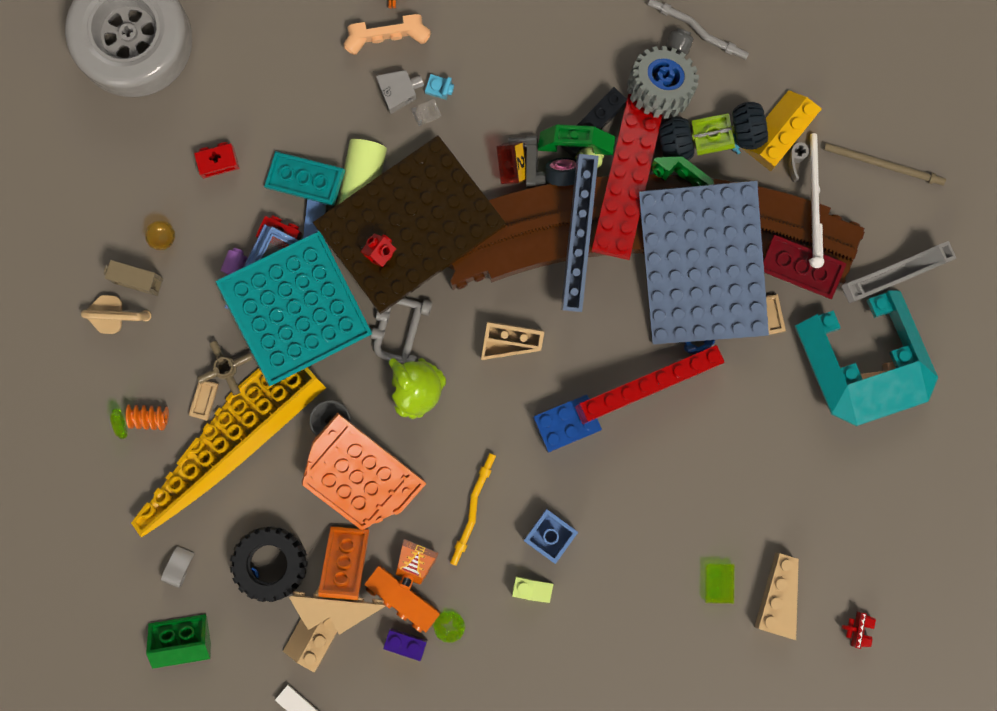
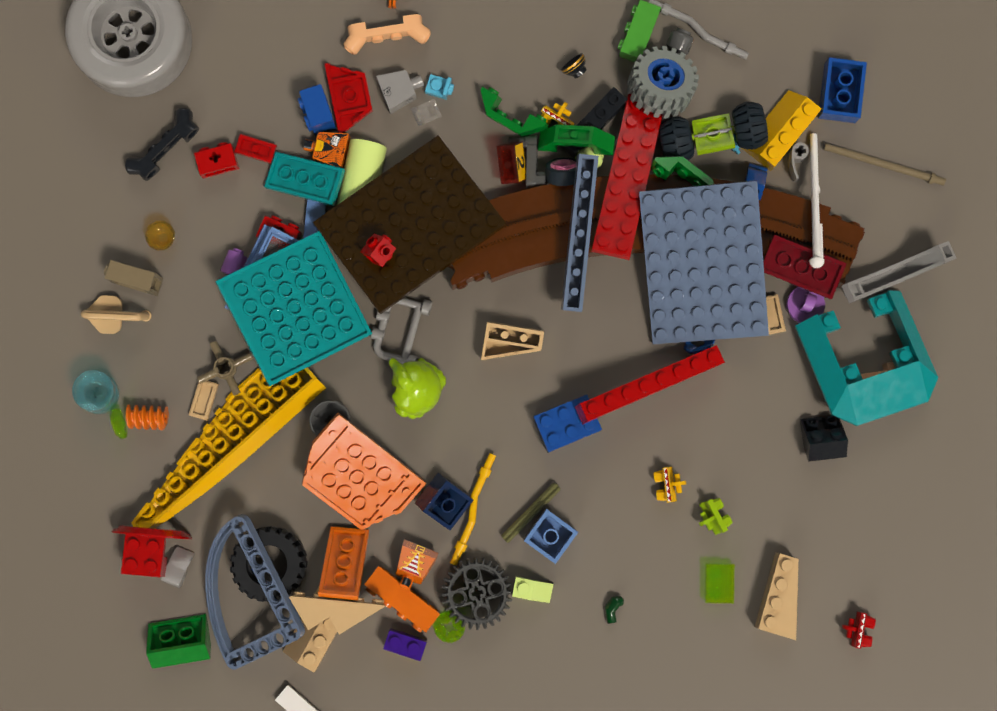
none -> clear light blue wheel [72,370,119,414]
none -> red piece [112,525,192,577]
none -> black plate [125,108,199,181]
none -> sand blue beam [205,514,305,670]
none -> red plate [234,134,277,164]
none -> blue brick [298,84,337,136]
none -> torso [304,132,350,169]
none -> red wing [324,63,373,133]
none -> dark blue slope [415,473,473,530]
none -> dark grey gear [440,557,513,630]
none -> green slope [481,87,550,137]
none -> olive axle [502,483,561,542]
none -> yellow hips [541,102,575,125]
none -> black piece [561,53,587,79]
none -> dark green arm [605,596,624,624]
none -> bright green brick [617,0,661,62]
none -> yellow hips [653,467,687,503]
none -> lime hips [699,498,733,535]
none -> blue piece [745,163,768,200]
none -> medium lavender tile [786,287,825,323]
none -> black slope [800,415,848,462]
none -> blue brick [818,57,867,123]

